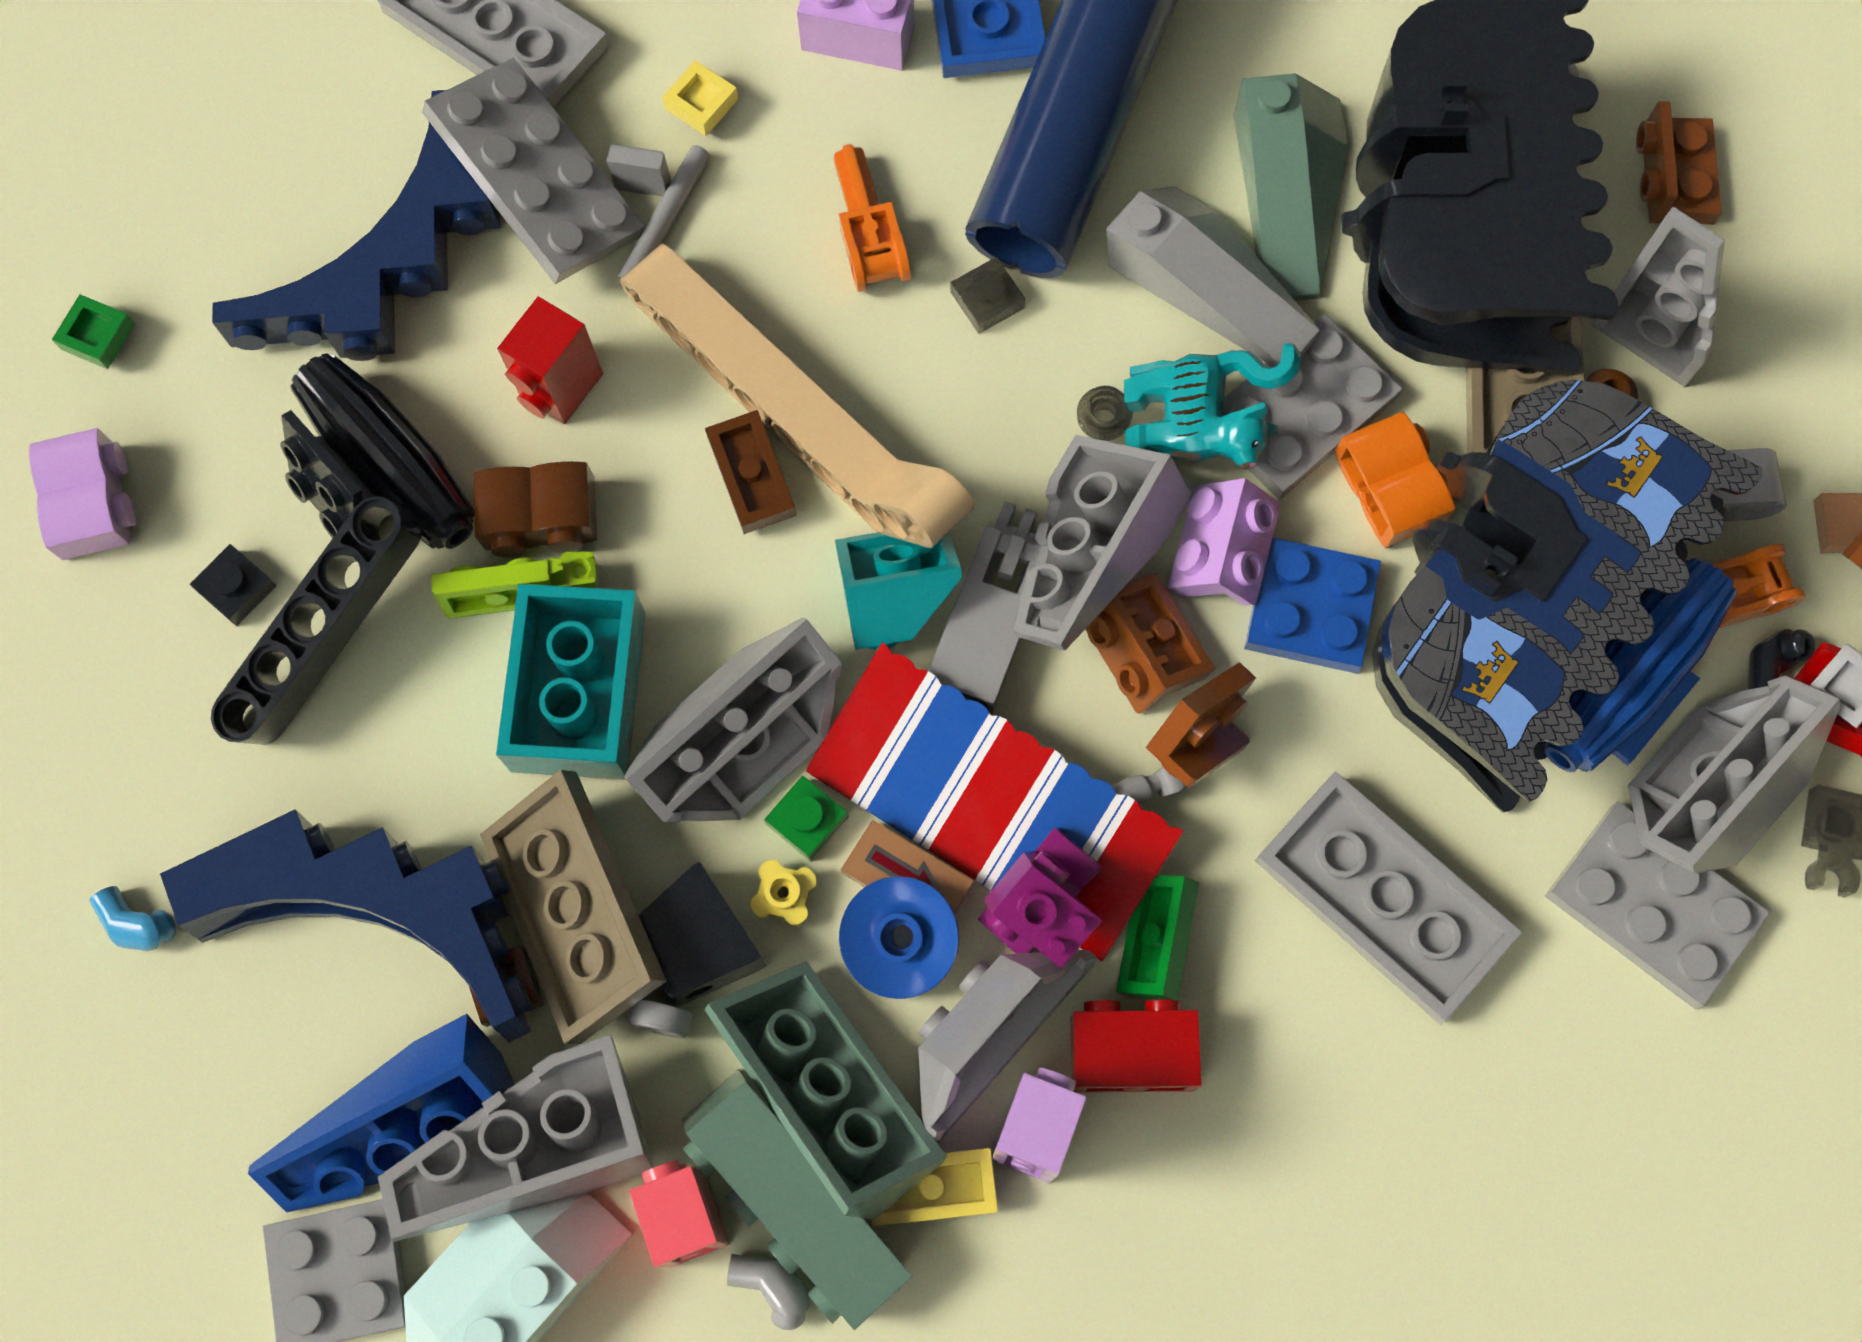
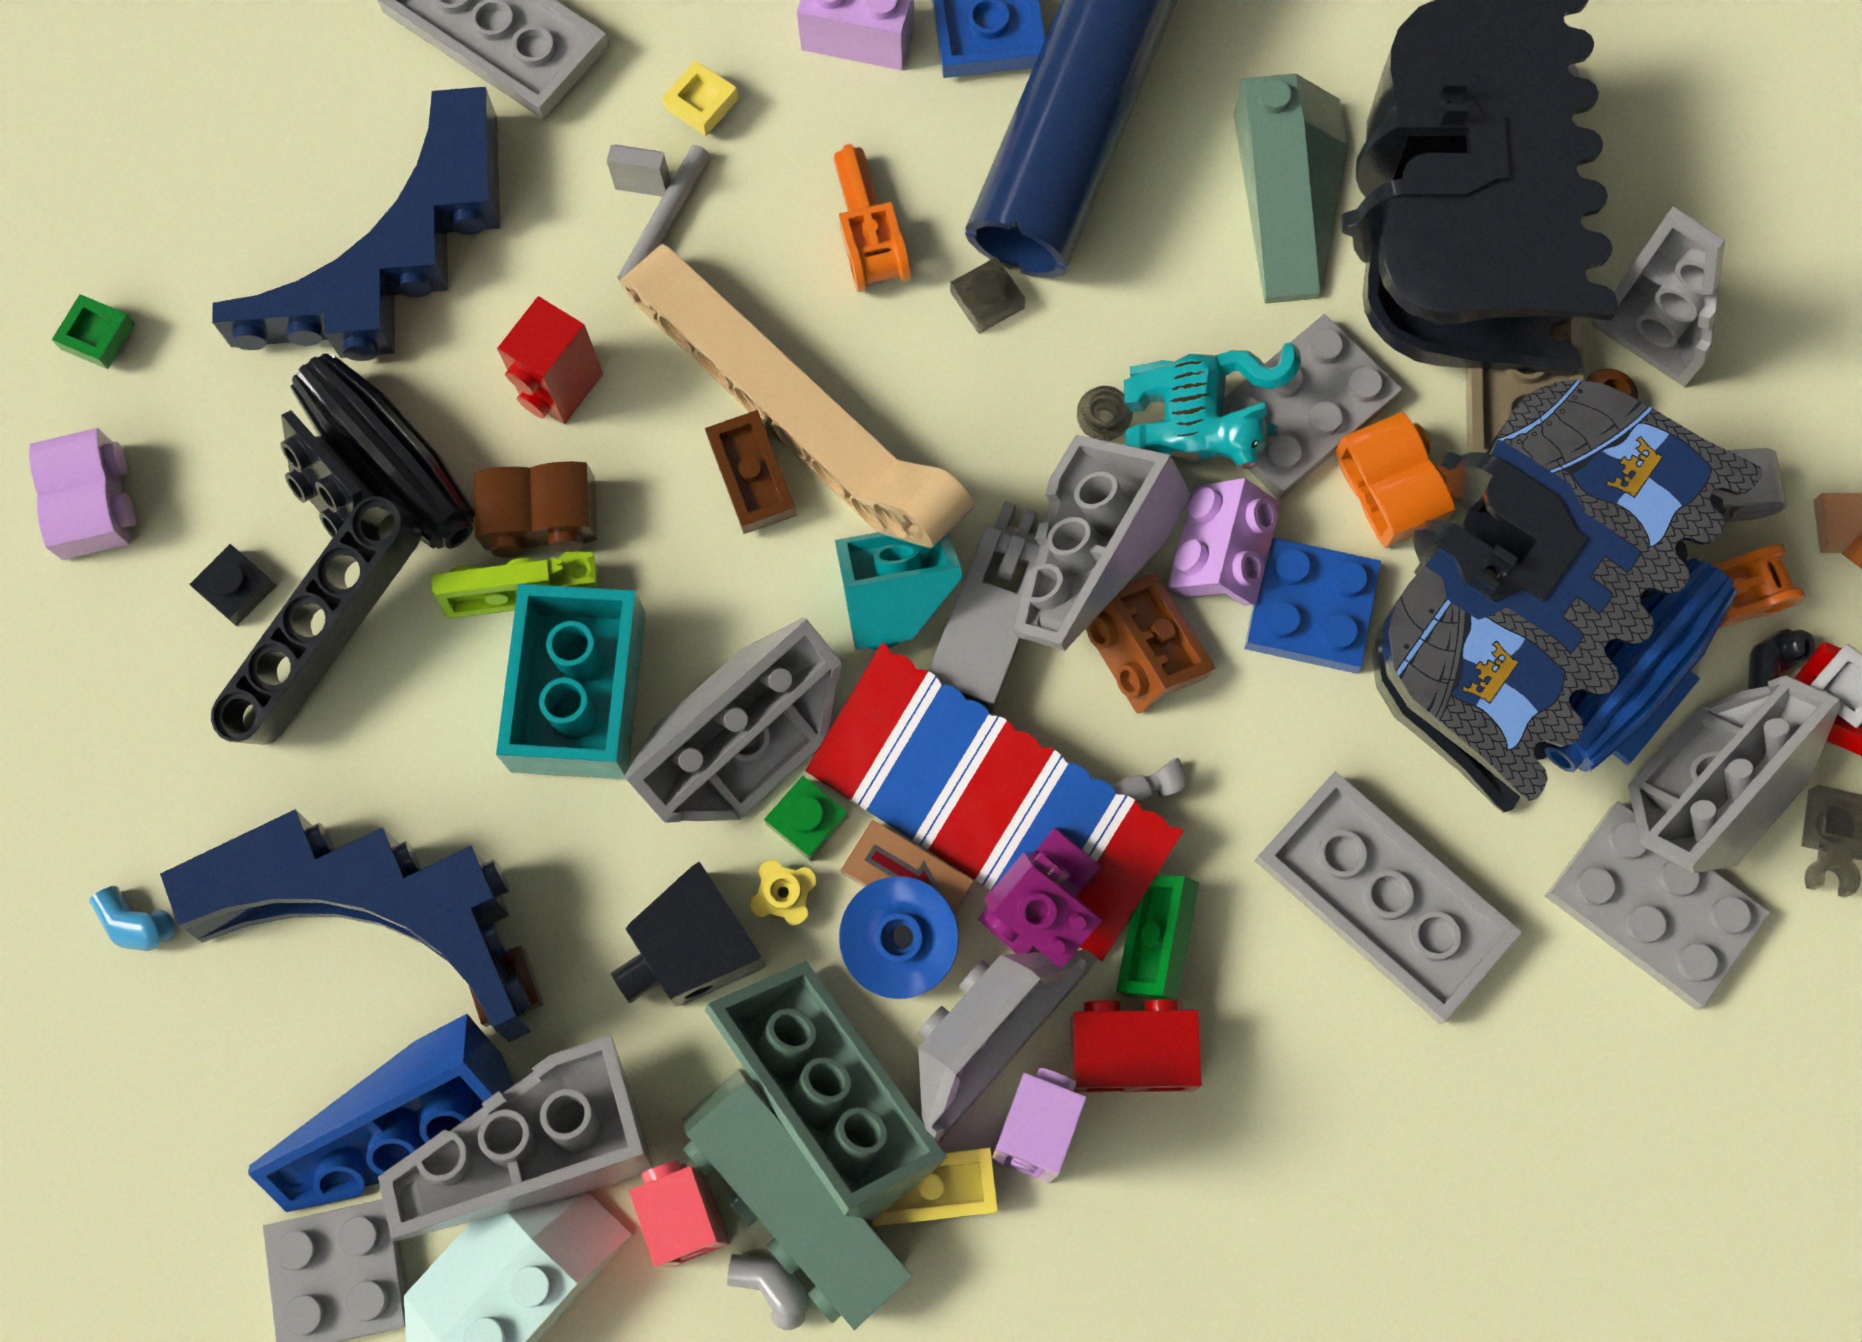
light grey plate [422,57,645,284] -> none
dark tan plate [480,769,667,1044] -> none
light grey tile [629,1000,694,1038] -> none
light grey wedge [1106,186,1320,367] -> none
dark orange bracket [1145,662,1256,787] -> none
dark orange bracket [1636,101,1722,225] -> none

